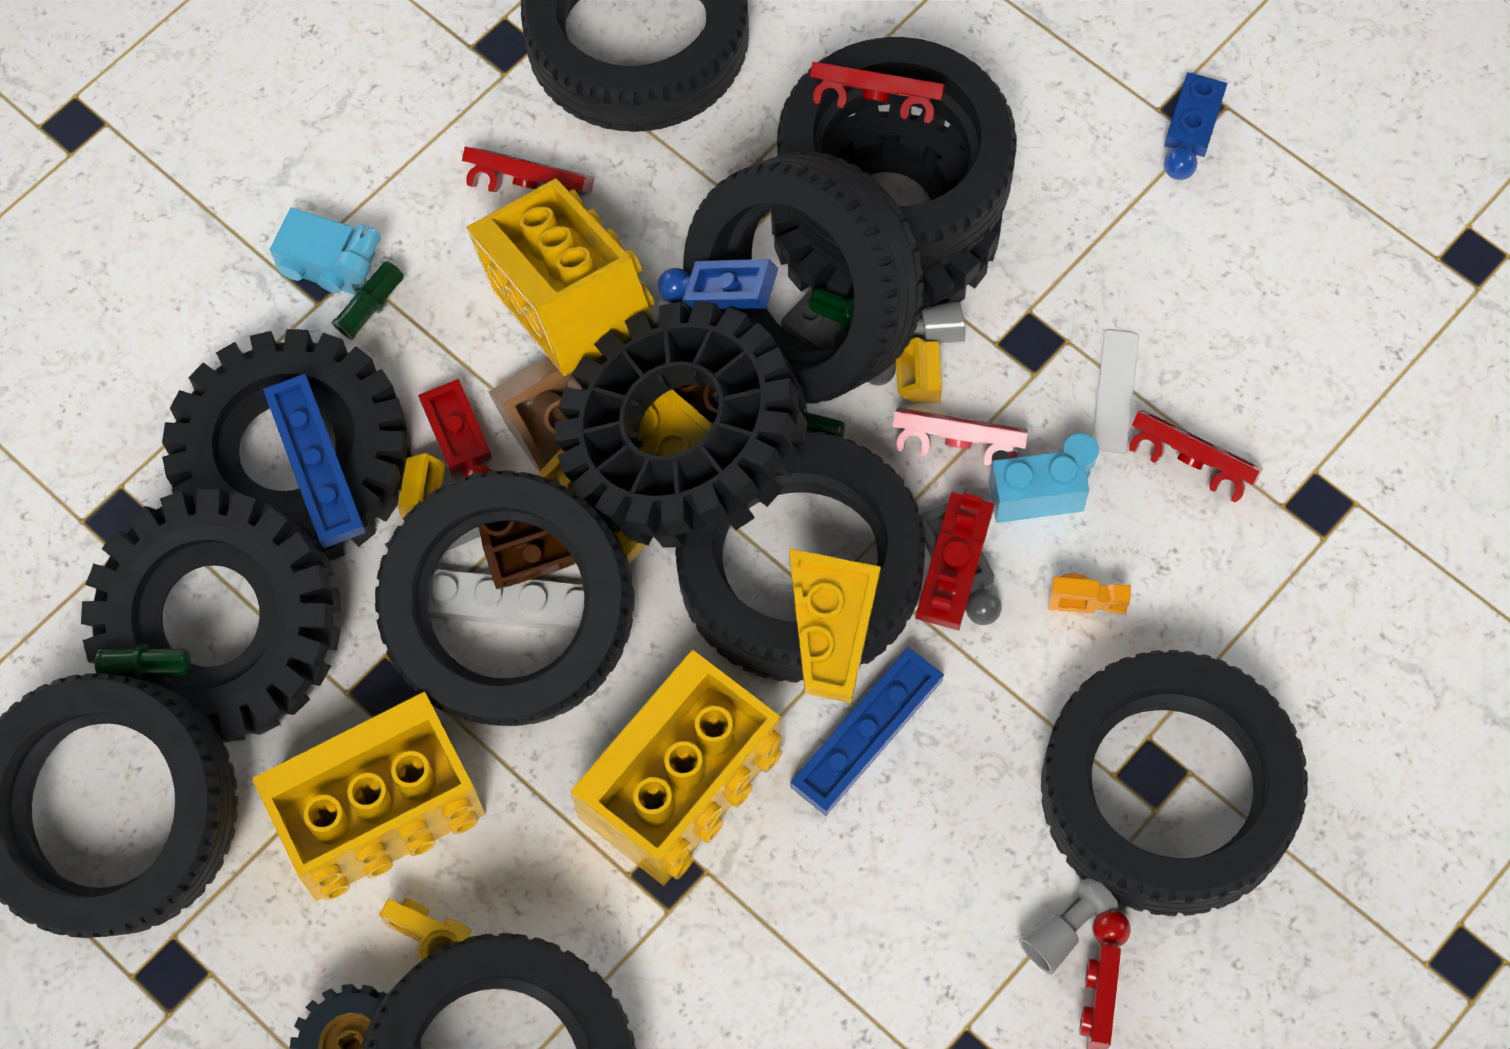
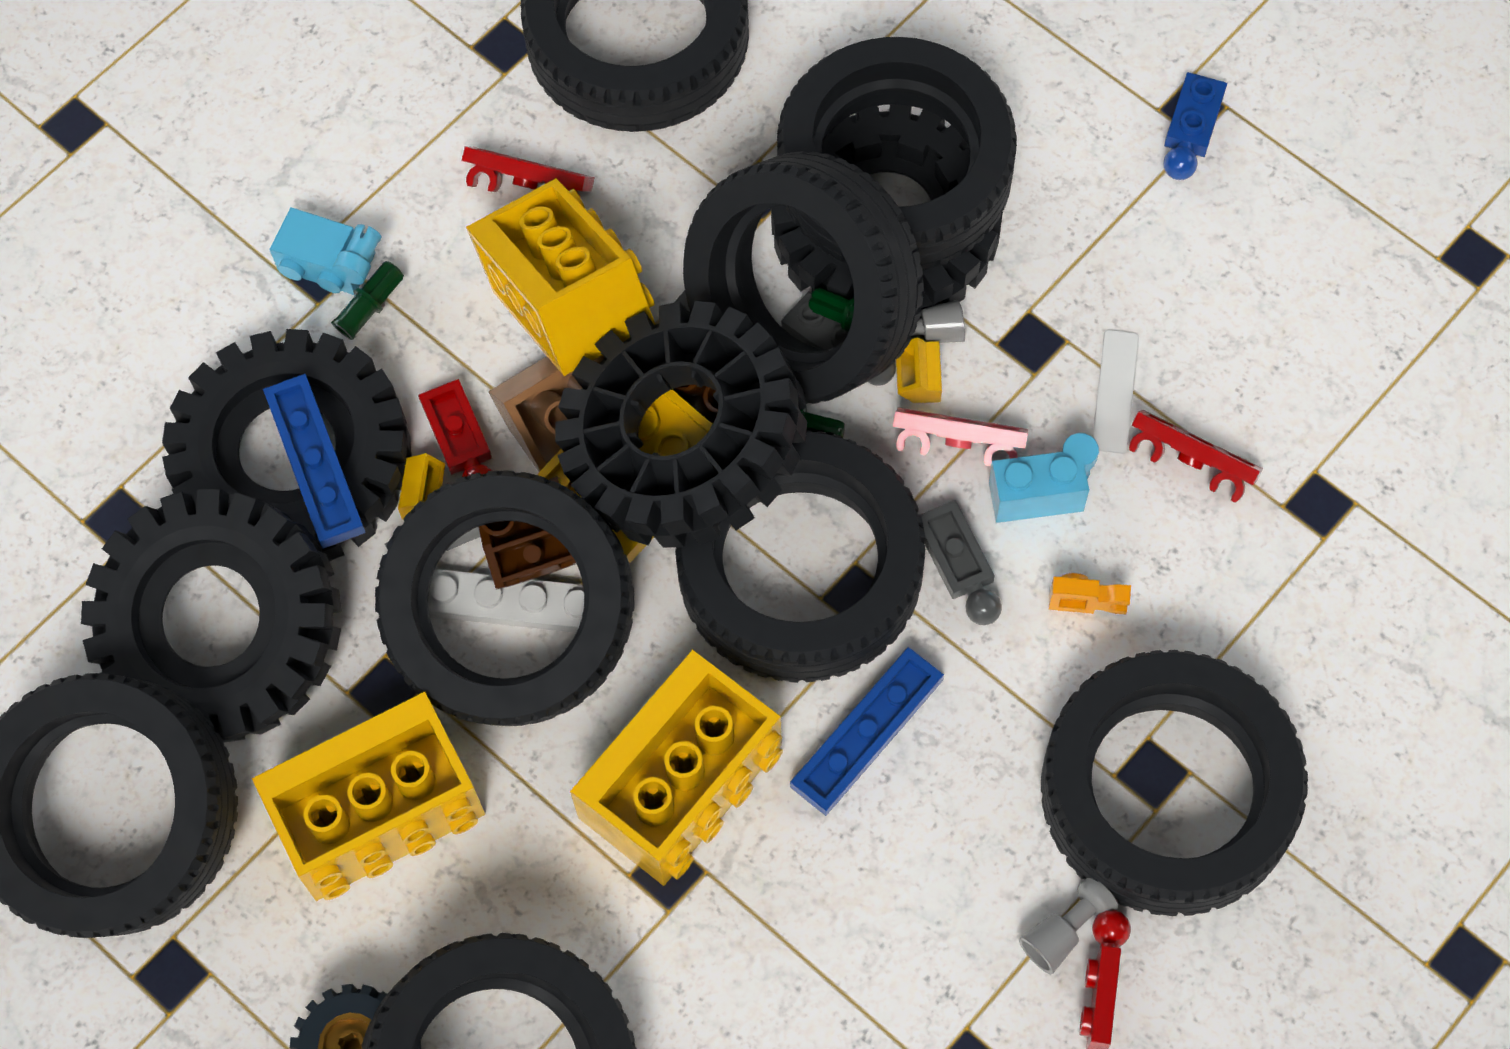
dark green axle [94,644,192,681] -> none
yellow plate [379,898,472,961] -> none
blue plate [658,259,779,309] -> none
yellow wing [789,548,881,703] -> none
red plate [810,61,946,124] -> none
red plate [915,492,995,631] -> none

